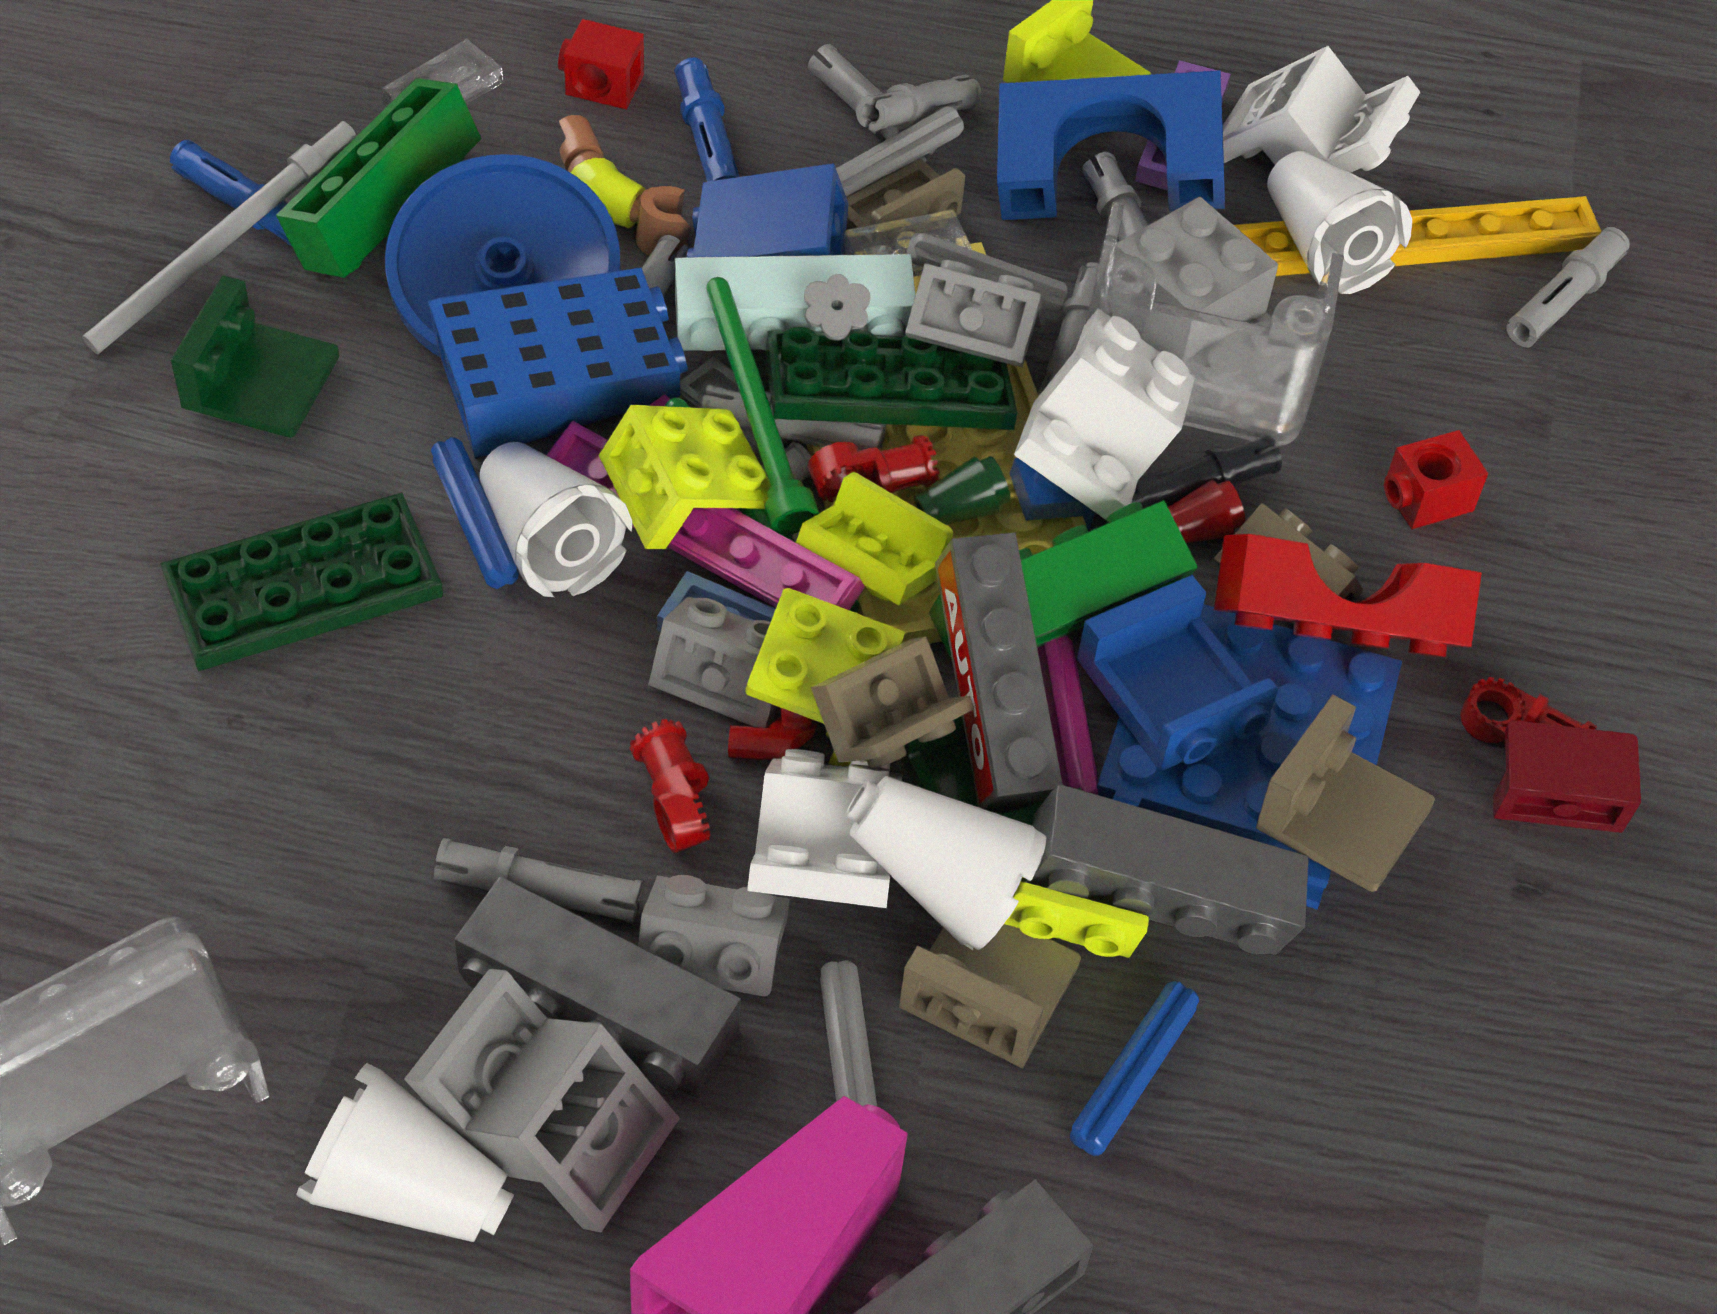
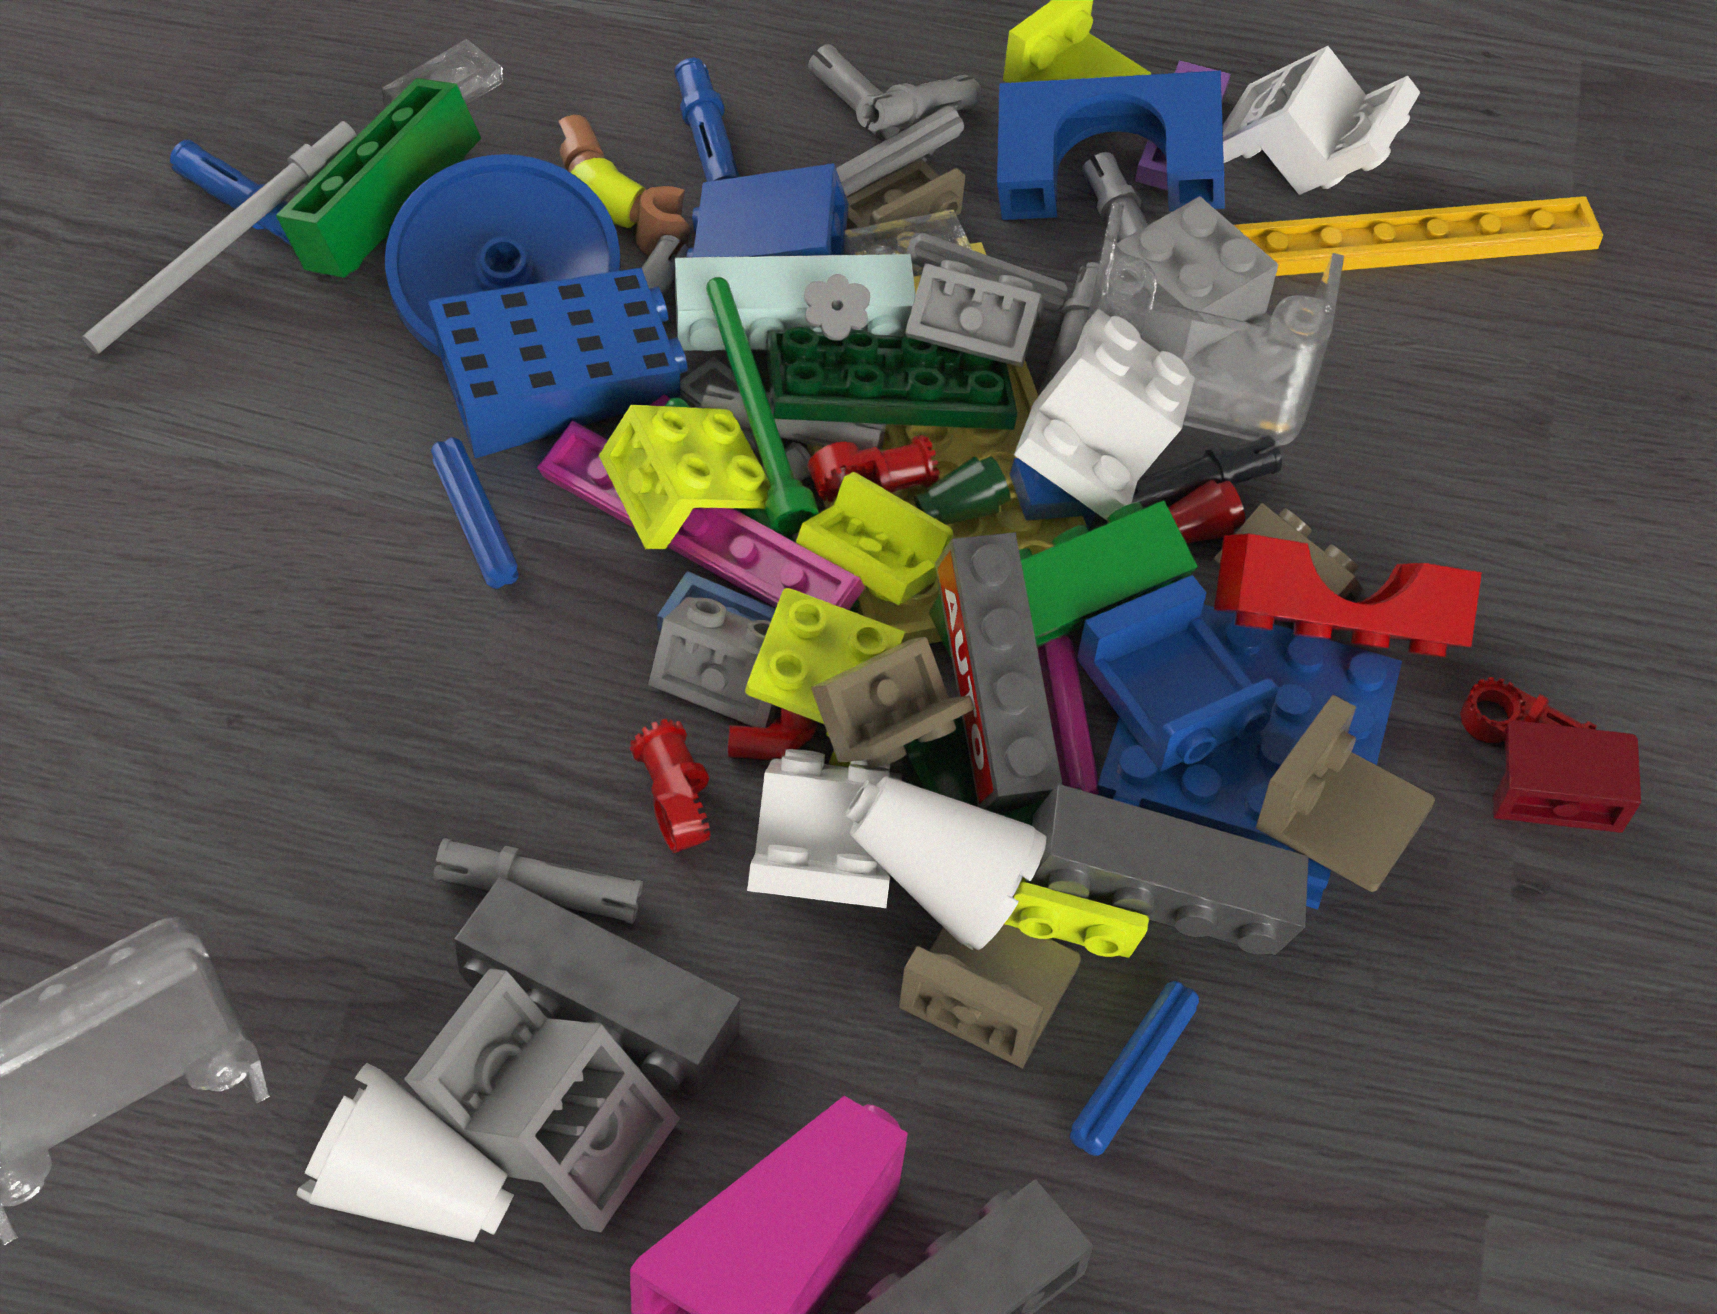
dark green tile [160,492,443,672] -> none
dark green bracket [171,275,340,438] -> none
white cone [480,442,633,598] -> none
red brick [558,19,644,110] -> none
light grey bracket [638,875,790,996] -> none
light grey axle [820,960,877,1106] -> none
white cone [1267,151,1412,294] -> none
red brick [1383,430,1489,530] -> none
light grey pin [1507,227,1630,348] -> none

